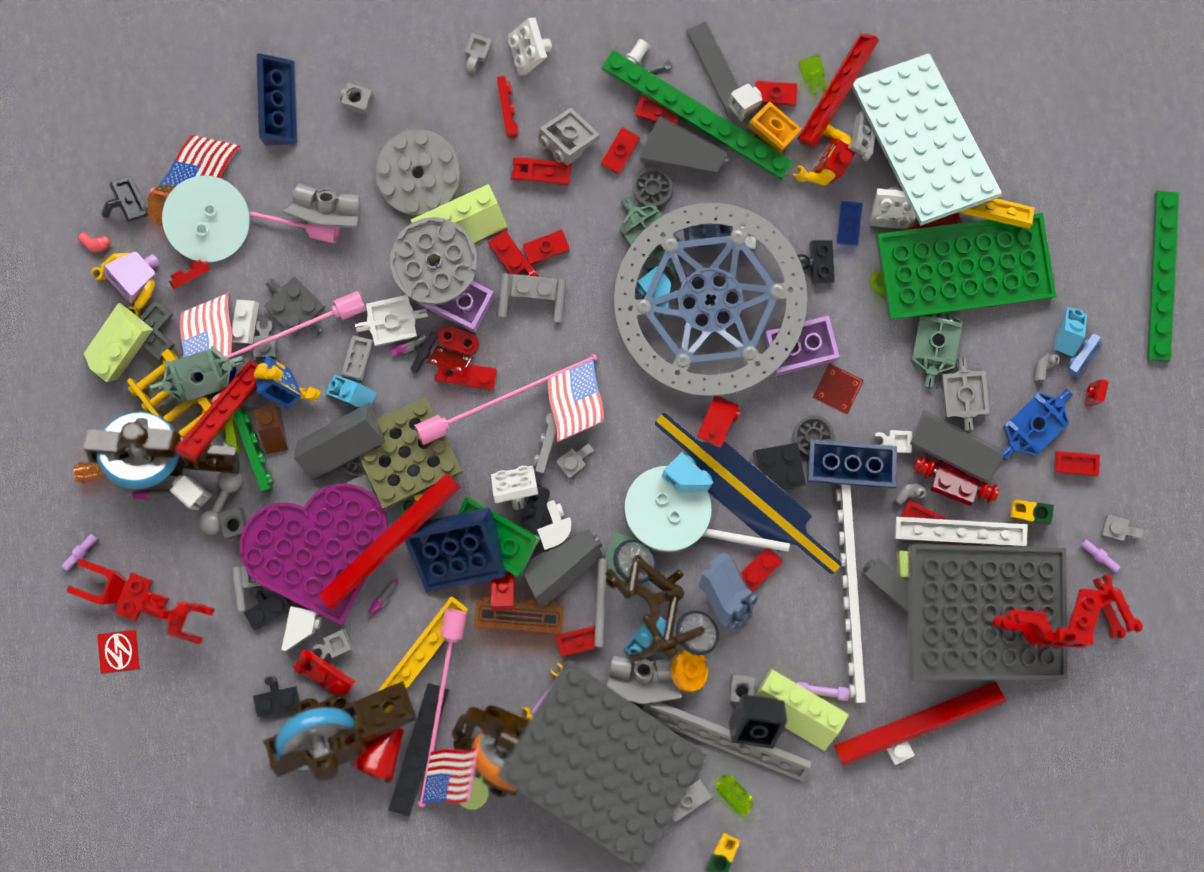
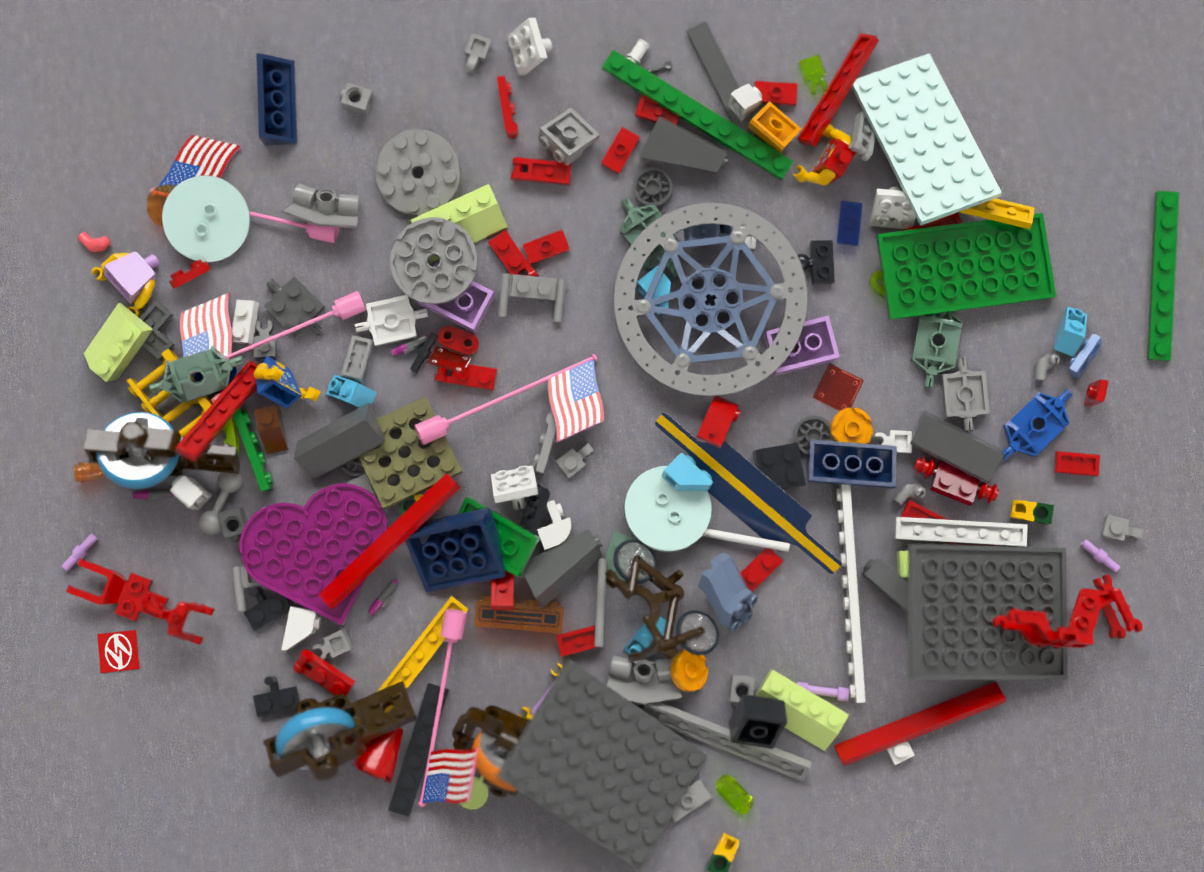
plate [101,176,149,222] -> none
none -> light orange tile [830,407,873,444]

